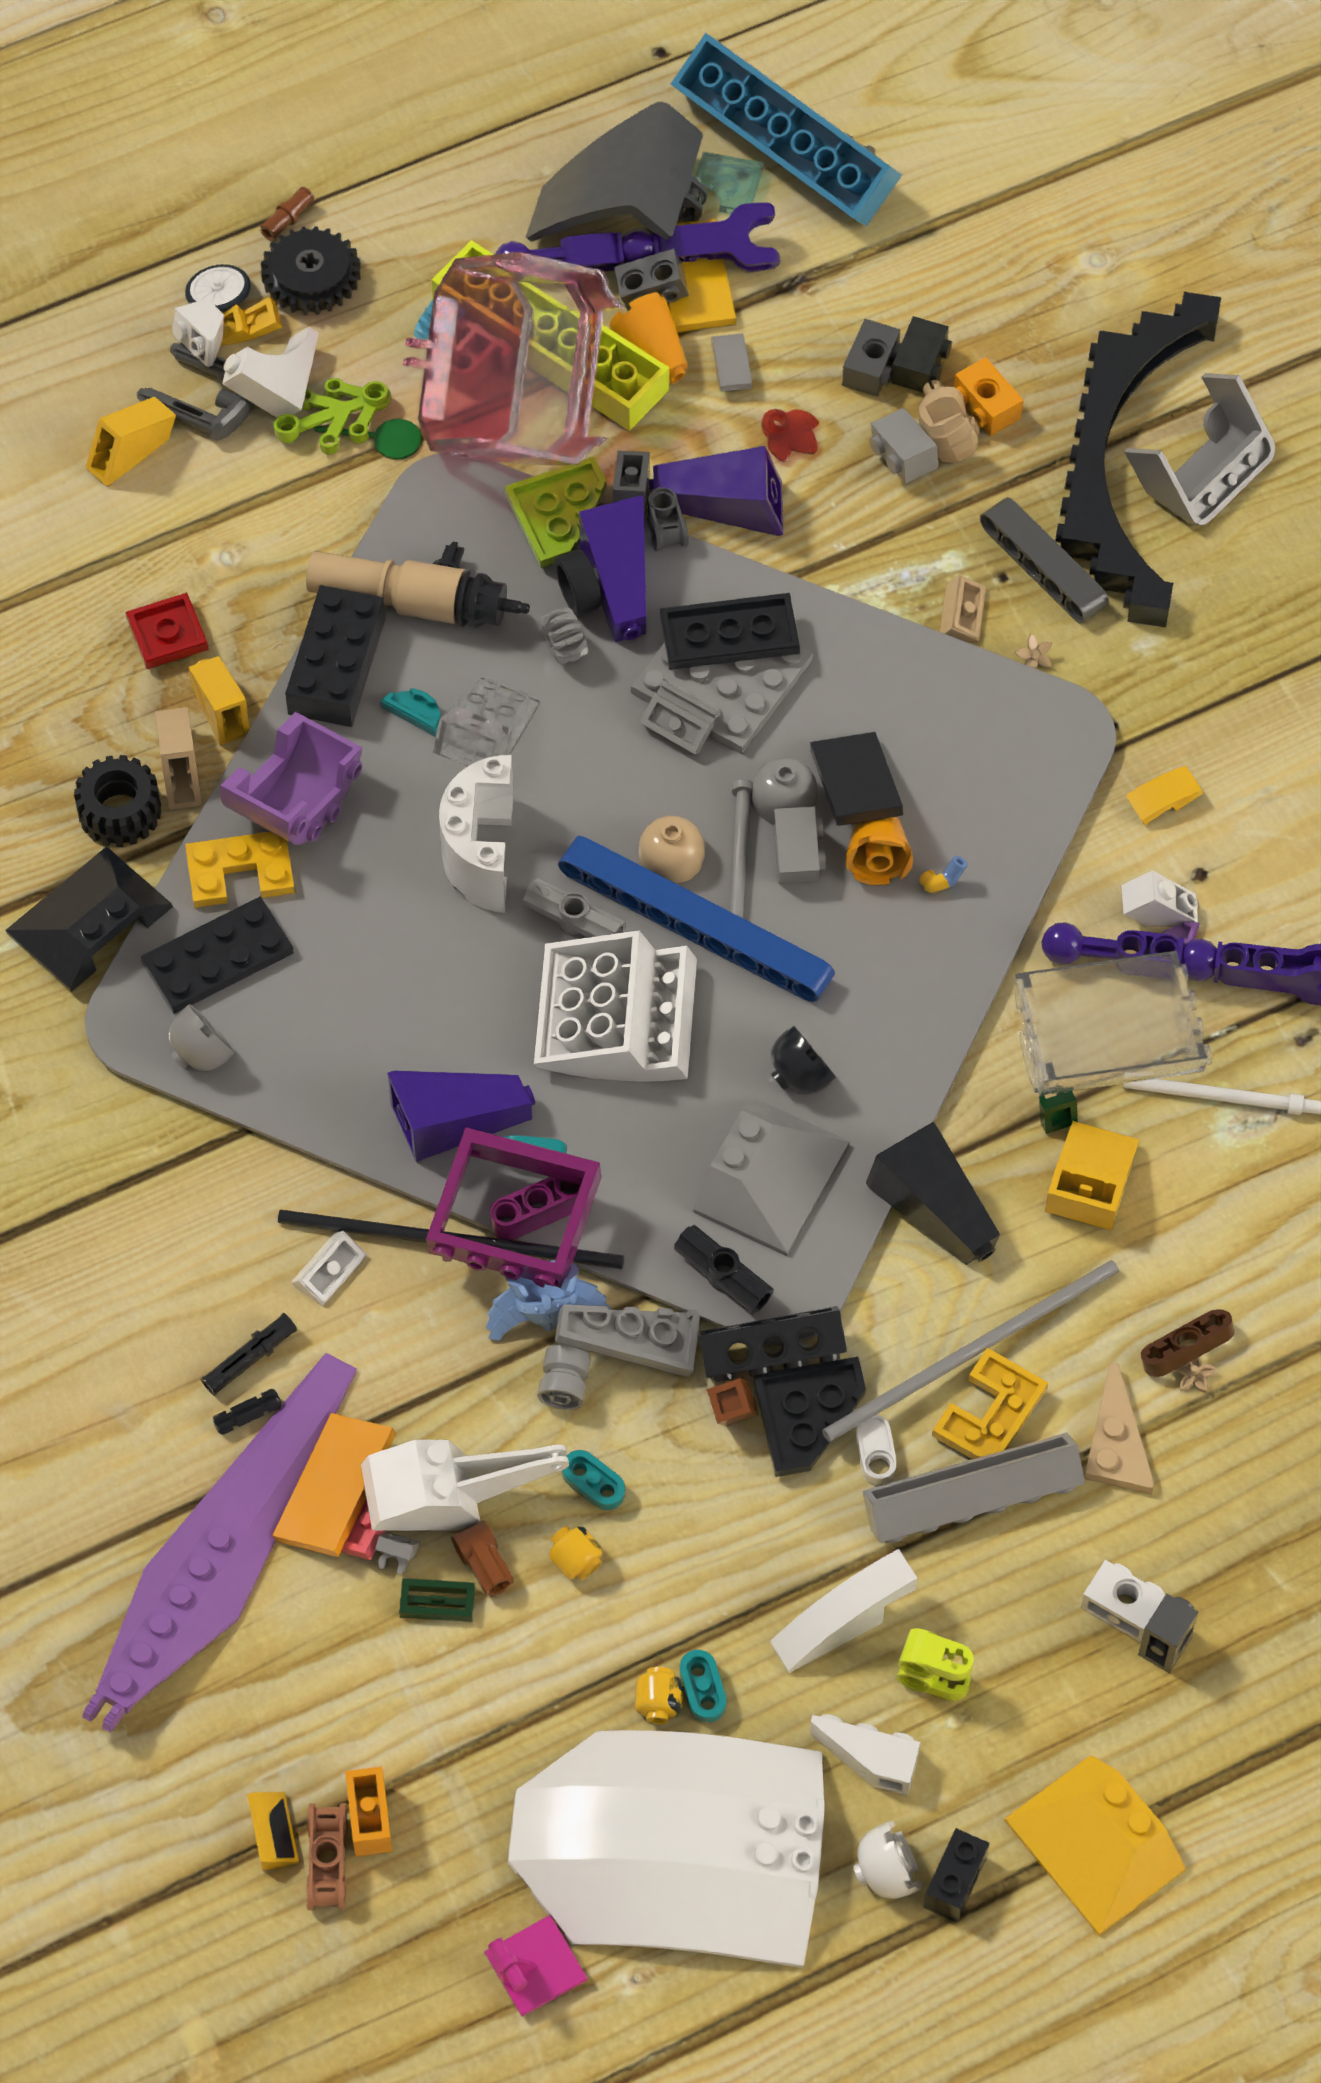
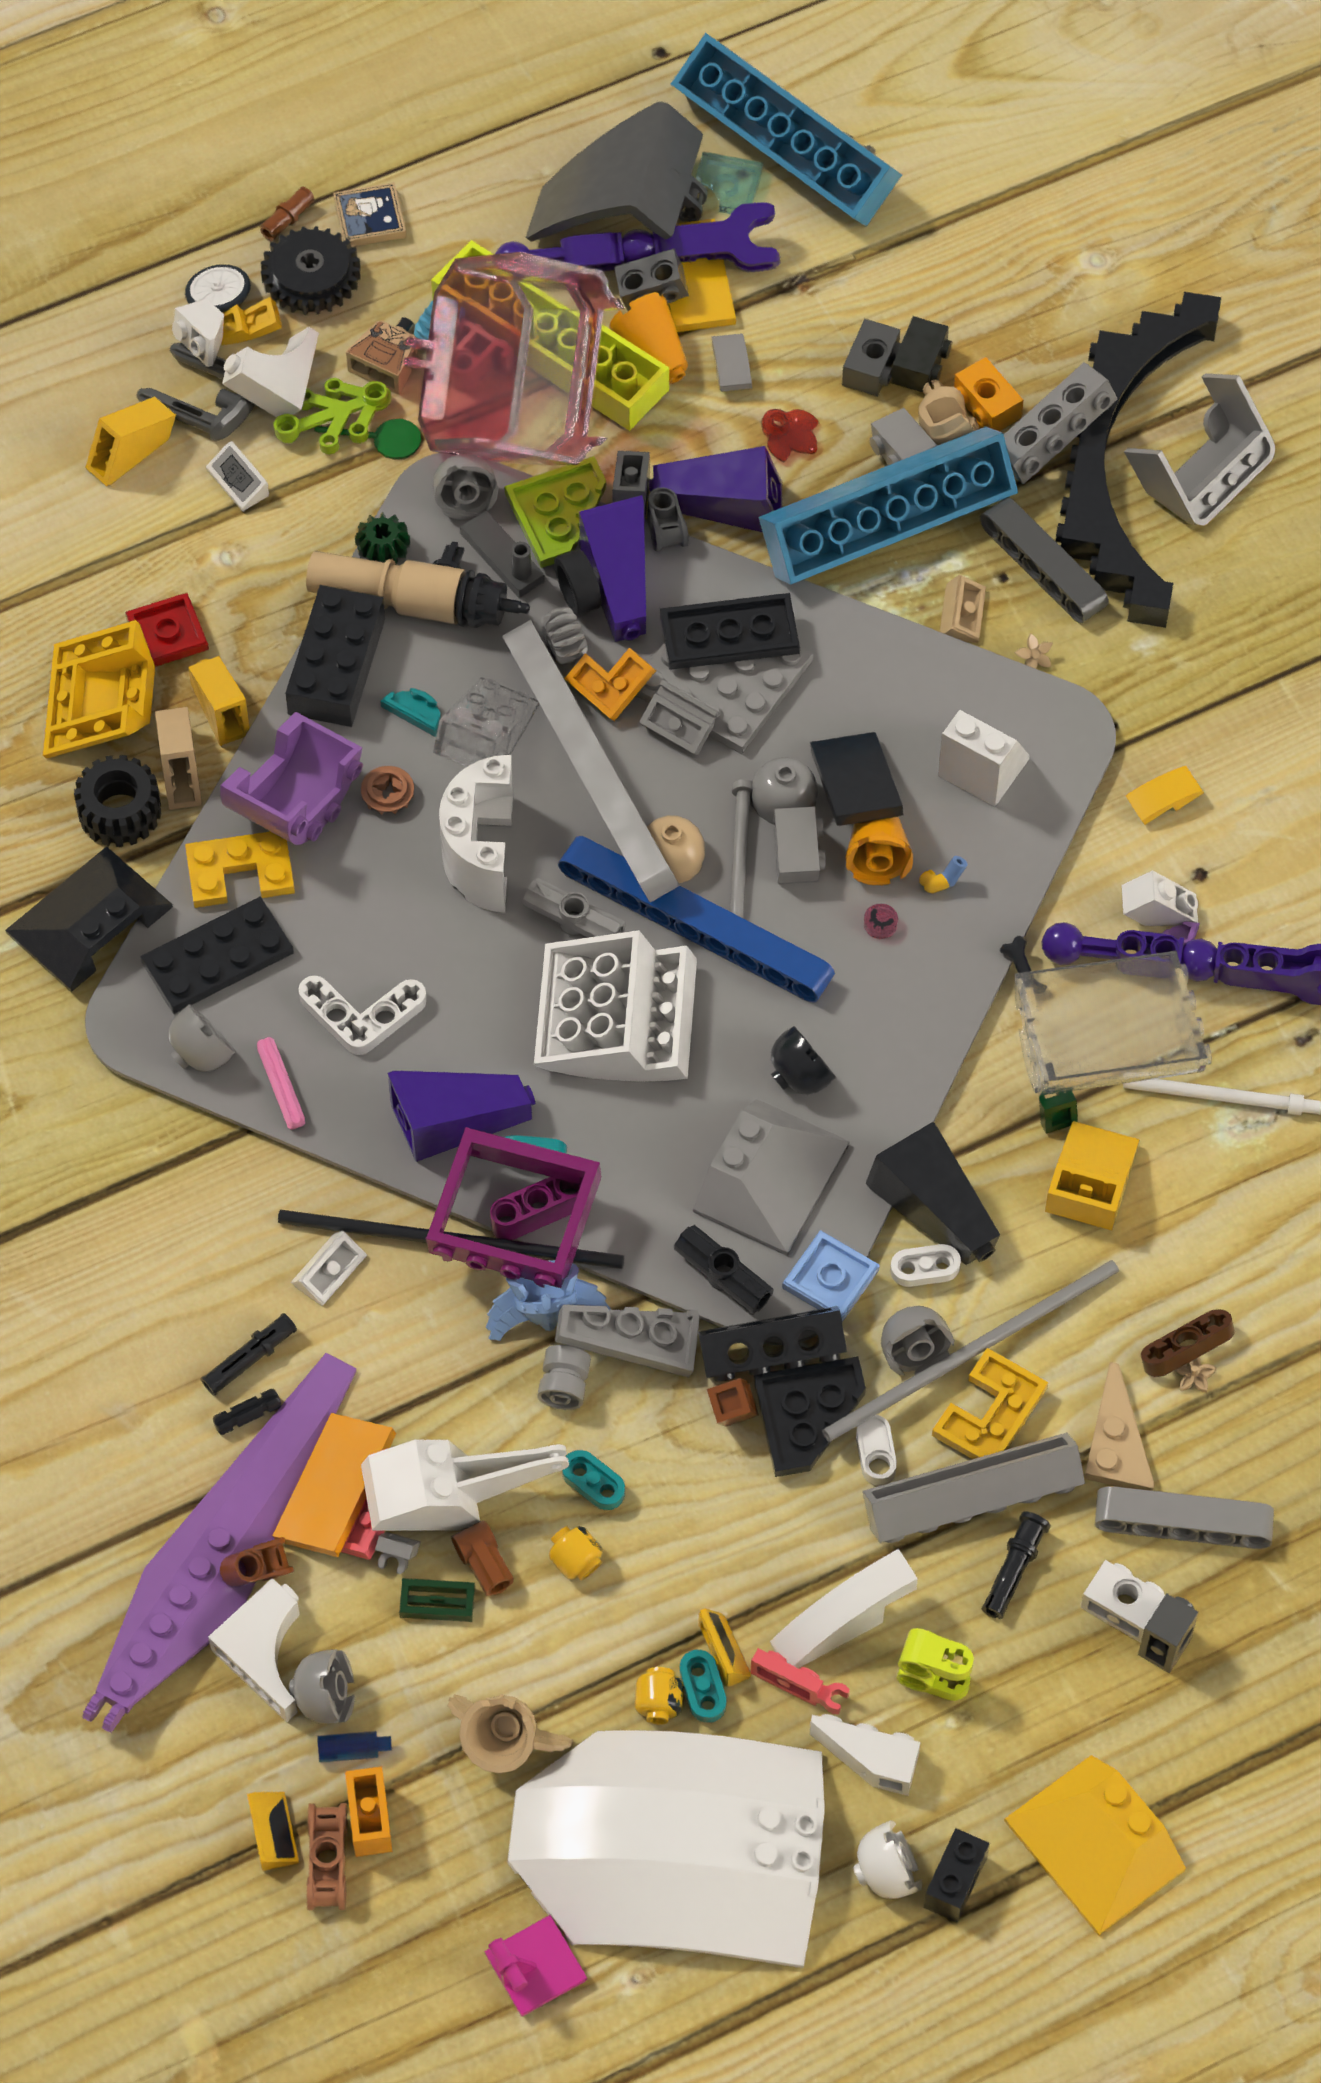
none -> yellow slope [43,620,155,759]
none -> slope [206,441,269,512]
none -> white arch [208,1578,300,1722]
none -> dark orange piece [220,1537,294,1587]
none -> bright pink axle [257,1037,305,1130]
none -> light grey cylinder [289,1649,355,1724]
none -> white beam [298,976,427,1055]
none -> clear blue cylinder [317,1731,392,1763]
none -> tile [333,182,406,247]
none -> torso [346,317,418,395]
none -> dark green gear [355,511,411,565]
none -> nougat gear [361,766,414,815]
none -> light grey cylinder [433,454,499,520]
none -> tan helmet [448,1694,573,1773]
none -> dark grey piece [460,510,545,598]
none -> light grey beam [502,620,680,902]
none -> light orange plate [564,648,657,722]
none -> yellow slope [698,1608,751,1687]
none -> coral plate [751,1648,850,1714]
none -> dark azure brick [759,427,1018,584]
none -> light blue tile [782,1230,880,1322]
none -> clear pink tile [864,904,898,939]
none -> light grey cylinder [881,1306,954,1376]
none -> white plate [890,1244,961,1287]
none -> white slope [938,710,1030,807]
none -> black pin [981,1511,1051,1619]
none -> black piece [1000,935,1047,1001]
none -> light grey brick [1004,362,1118,484]
none -> light grey beam [1095,1486,1274,1549]

